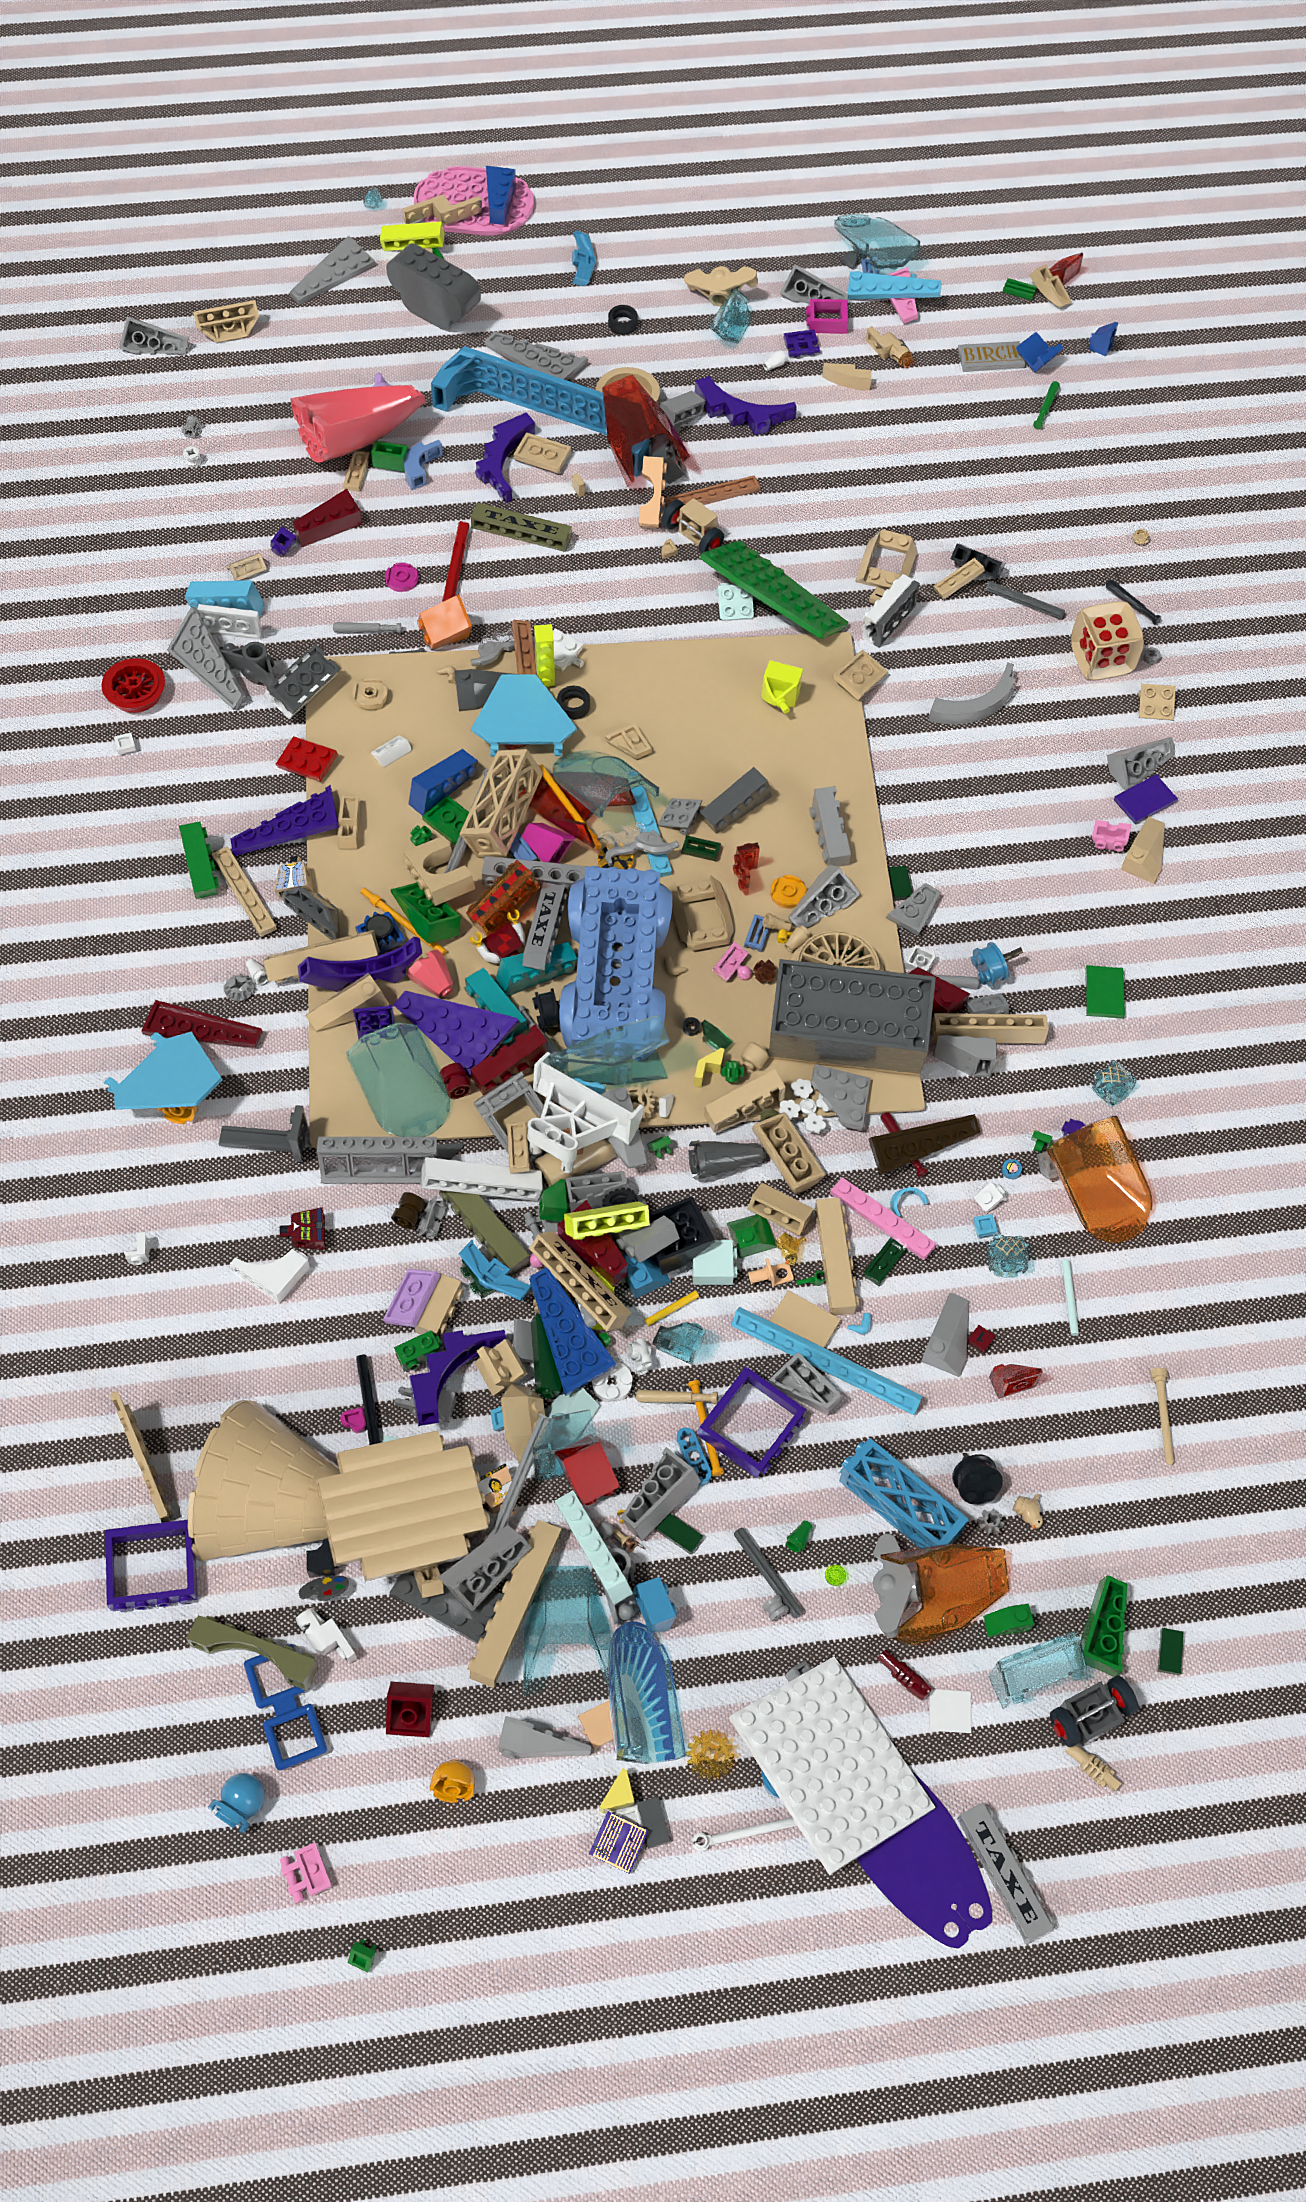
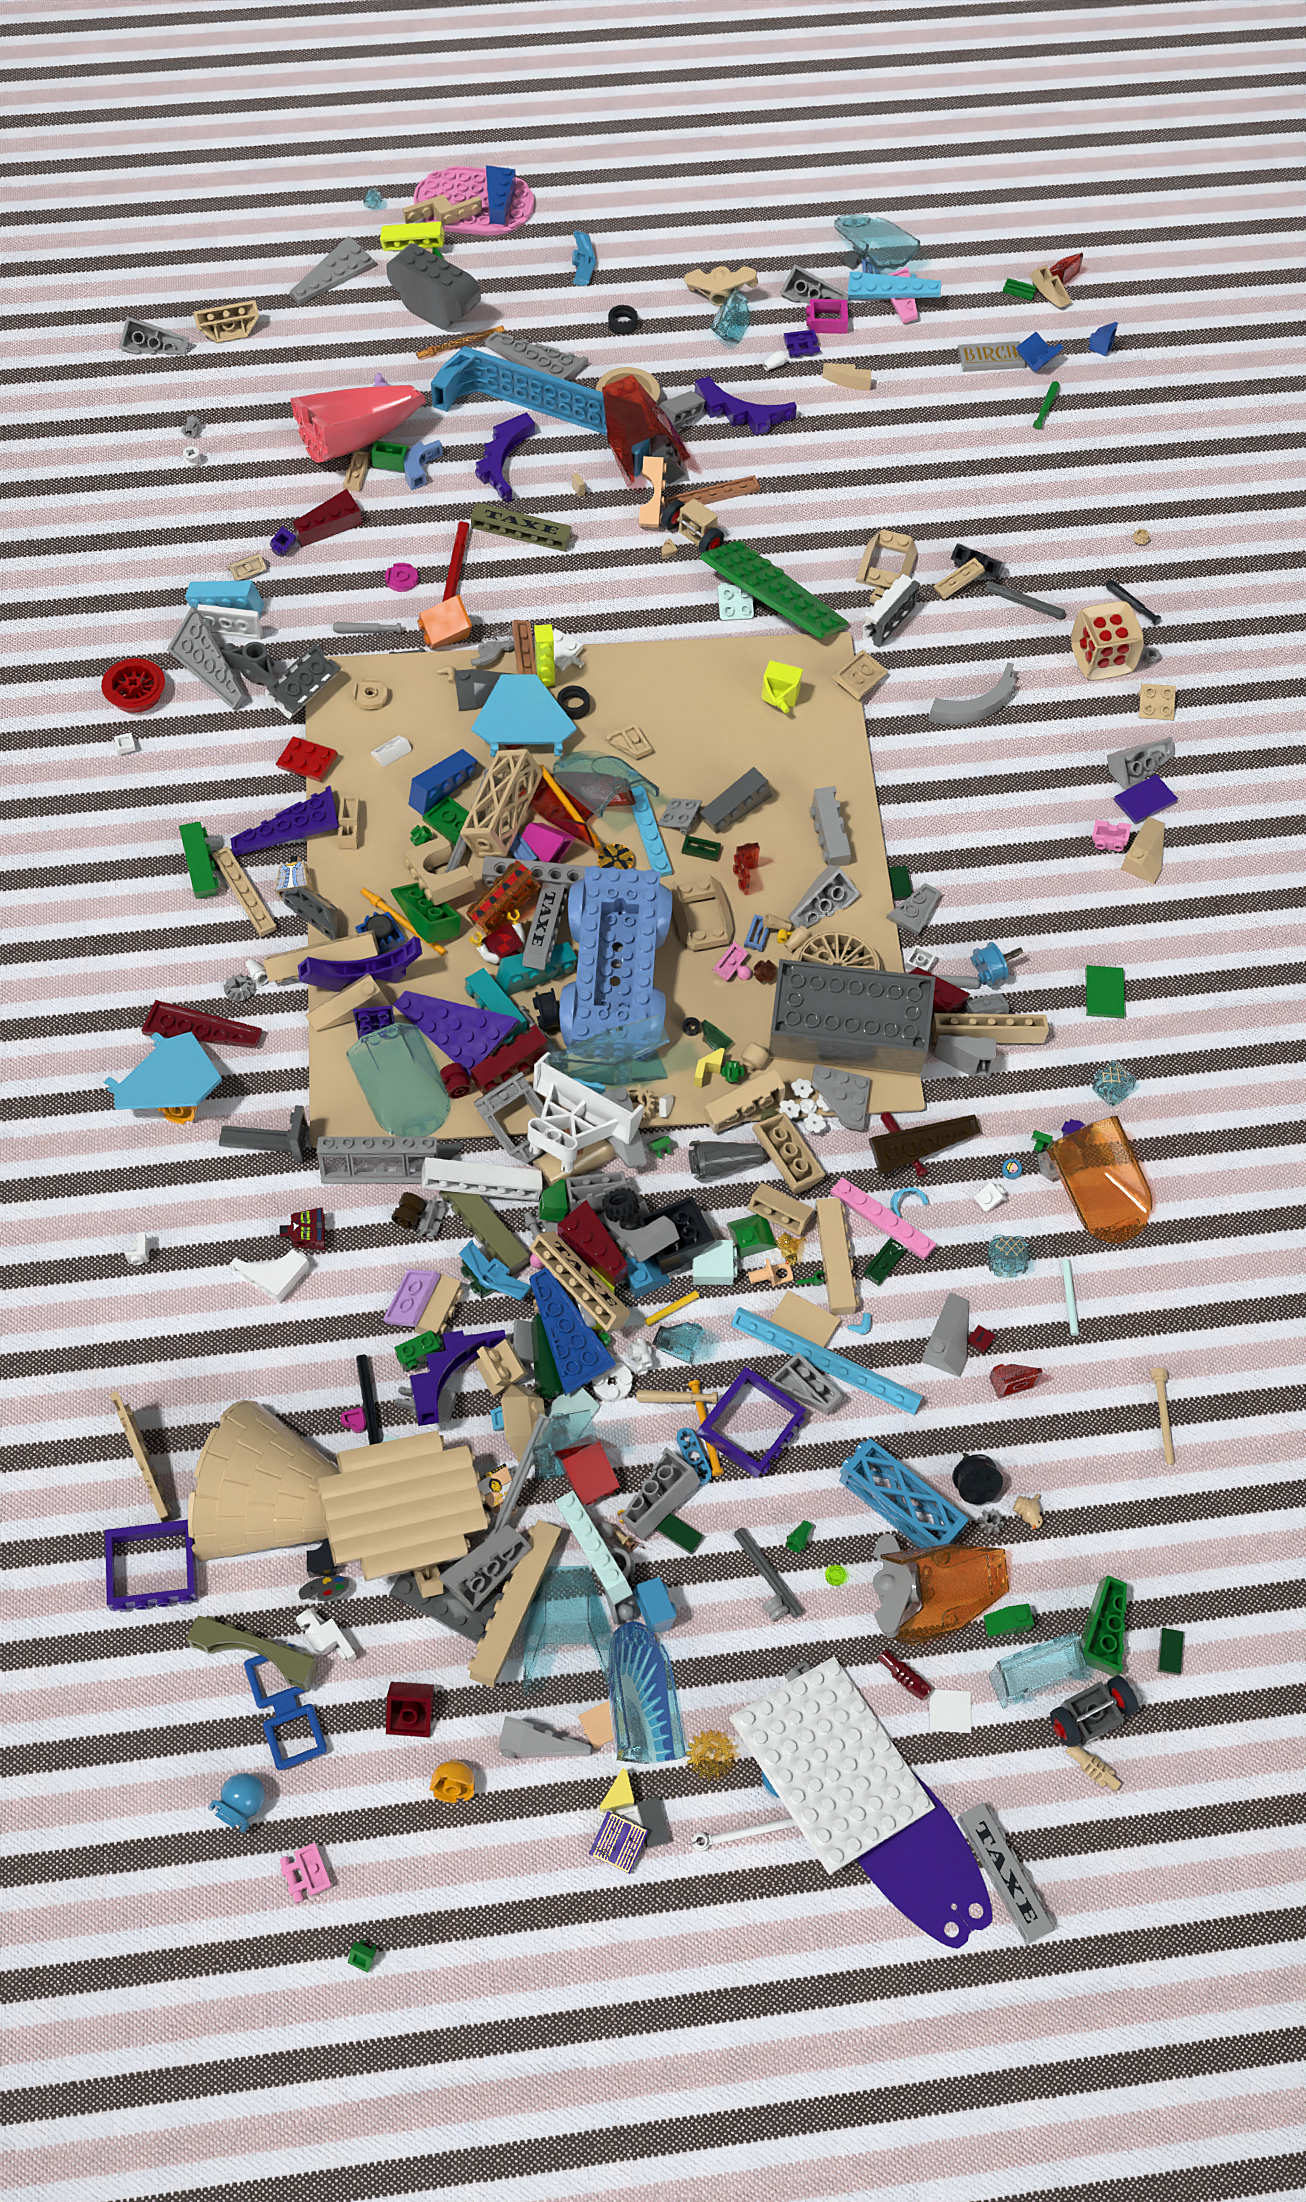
coral cone [407,949,453,997] -> none
tan tile [507,1121,530,1174] -> none
tan plate [513,432,571,473] -> none
neon yellow brick [564,1201,650,1239] -> none
light grey piece [598,823,679,866] -> none
tan animal [665,957,687,976] -> none
light orange tile [770,875,807,909] -> none
tan plate [865,326,914,367] -> none
medium azure plate [973,1214,998,1238] -> none
none -> clear orange bar [416,325,505,359]

